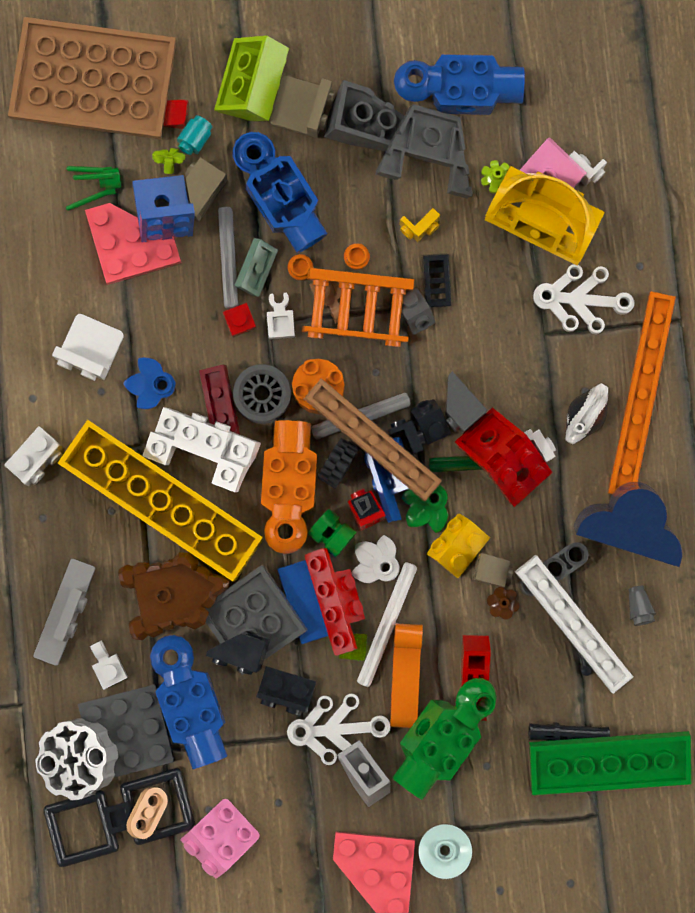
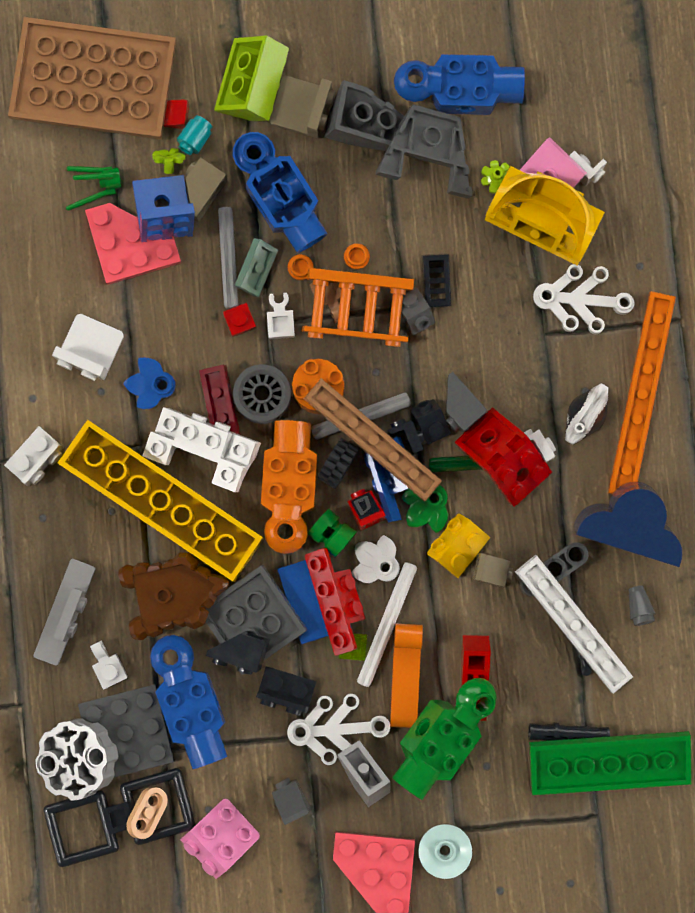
yellow bracket [399,208,440,242] -> none
reddish brown plant [487,587,520,620] -> none
none -> dark grey slope [272,778,310,825]

